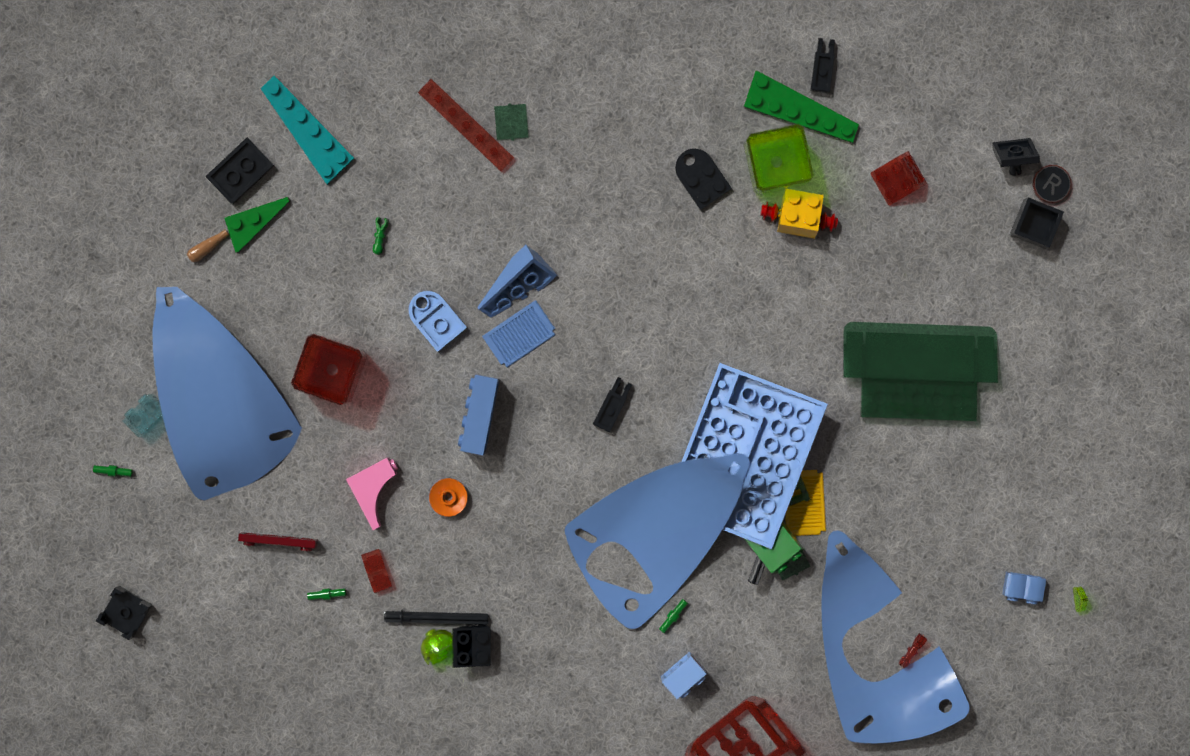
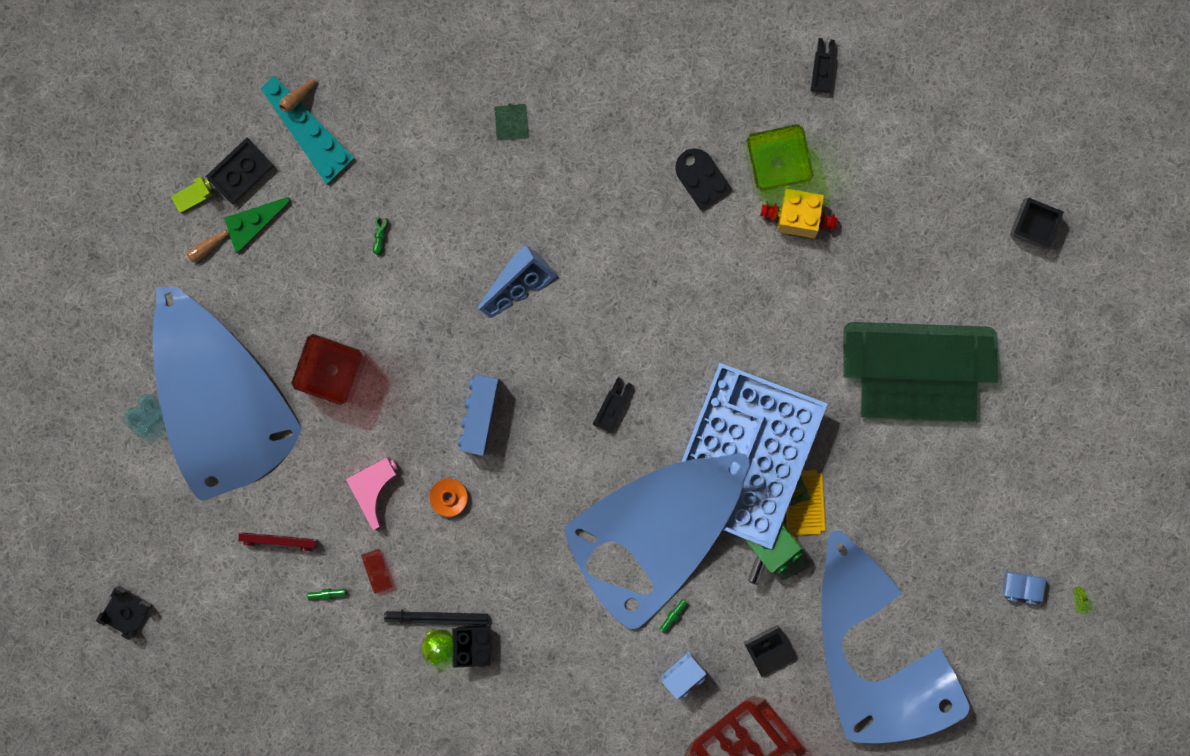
green bar [93,465,133,477] -> none
light blue plate [408,291,467,352] -> none
clear red tile [418,79,514,172] -> none
medium blue window [482,300,555,367] -> none
green wing [744,71,859,143] -> none
clear red bracket [870,151,927,206] -> none
clear red piece [899,633,927,668] -> none
black tile [992,138,1040,176] -> none
black tile [1033,165,1071,203] -> none
none -> lime bracket [171,176,214,213]
none -> medium nougat piece [279,78,317,112]
none -> black slope [744,625,795,677]

